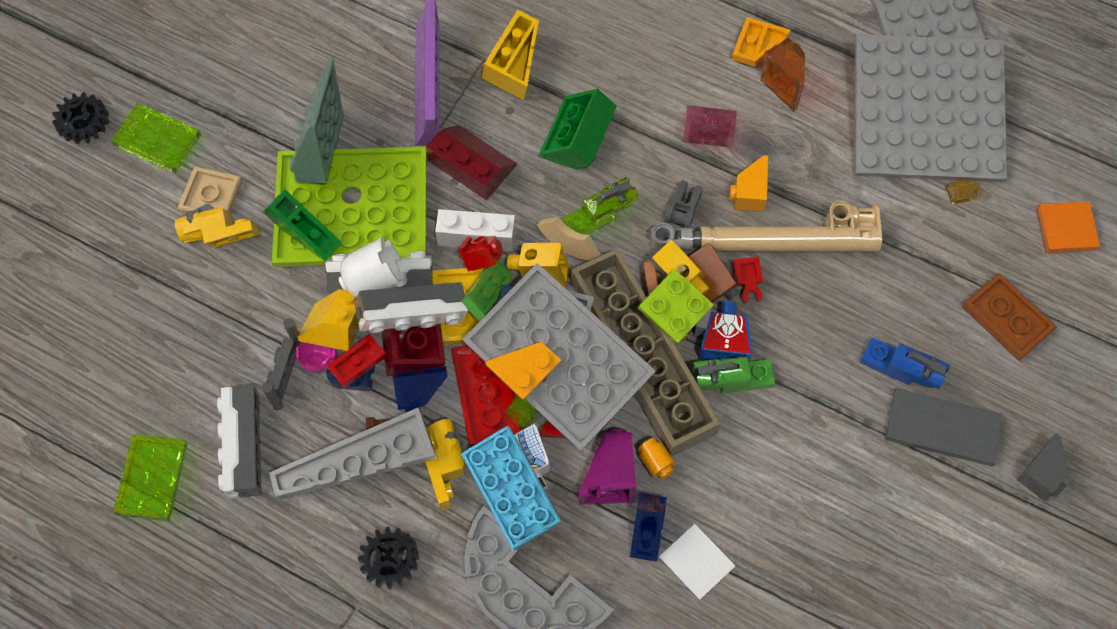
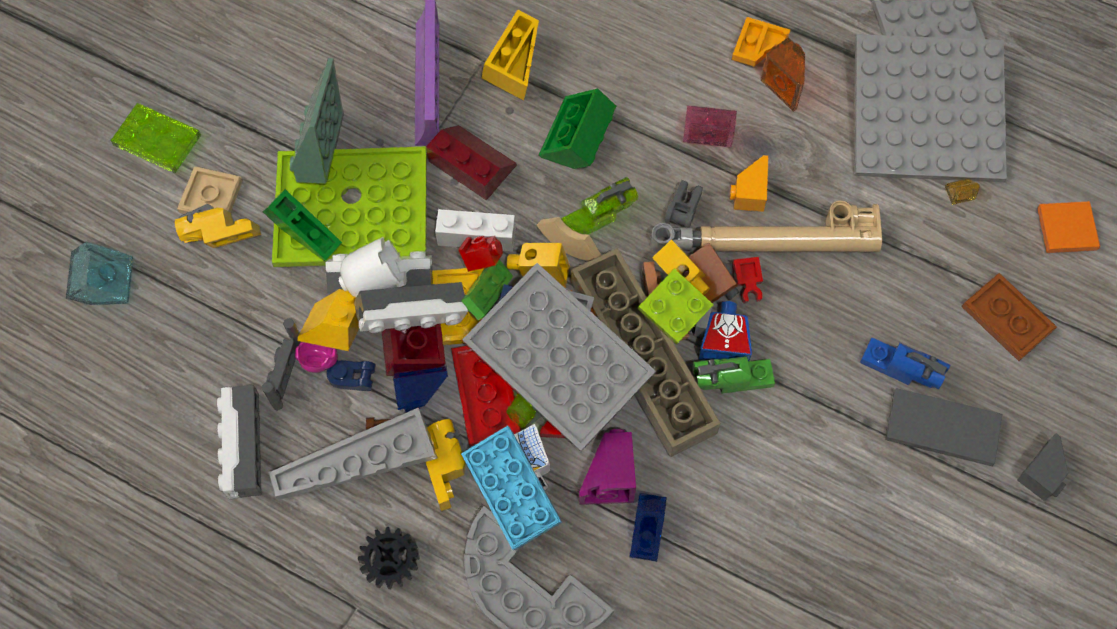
black gear [52,92,108,144] -> none
clear neon green plate [113,434,188,522] -> none
red plate [327,334,387,388] -> none
light orange wing [485,342,561,401] -> none
light orange brick [638,437,676,480] -> none
white sticker [659,524,735,599] -> none
none -> clear light blue slope [66,241,133,305]

